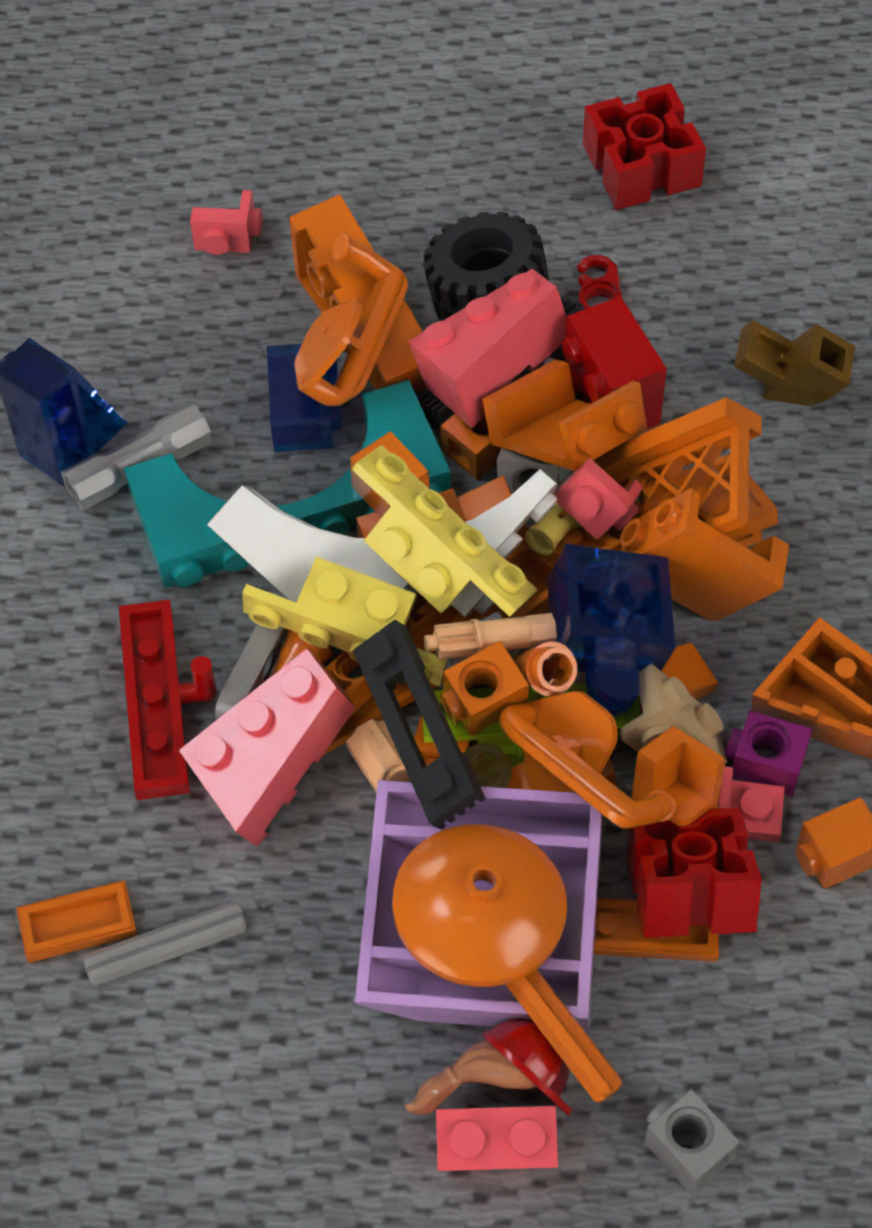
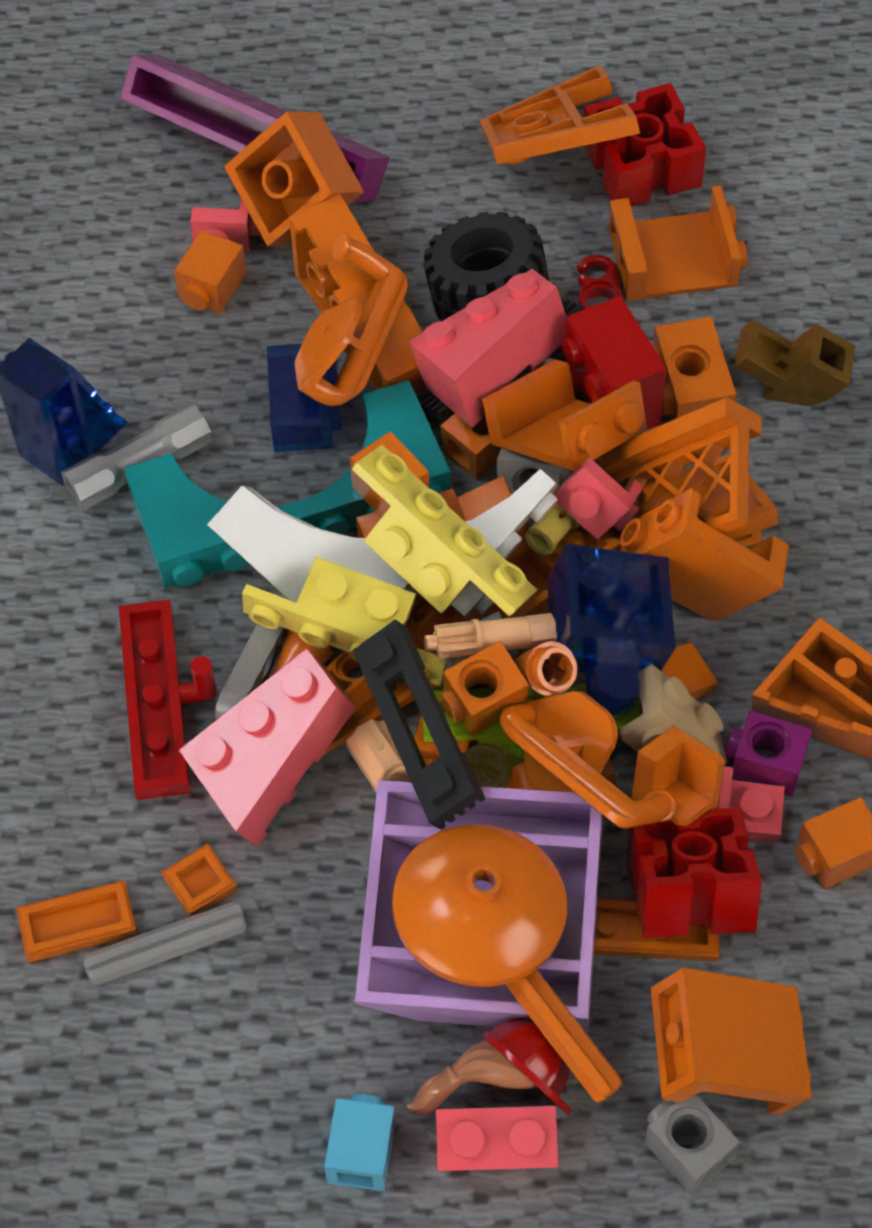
none -> magenta brick [120,55,390,203]
none -> orange tile [161,844,238,917]
none -> orange brick [174,230,247,314]
none -> orange brick [224,111,364,247]
none -> medium azure brick [324,1094,396,1191]
none -> orange wing [479,65,641,165]
none -> orange panel [608,186,747,301]
none -> orange panel [650,967,812,1114]
none -> orange brick [653,317,736,420]

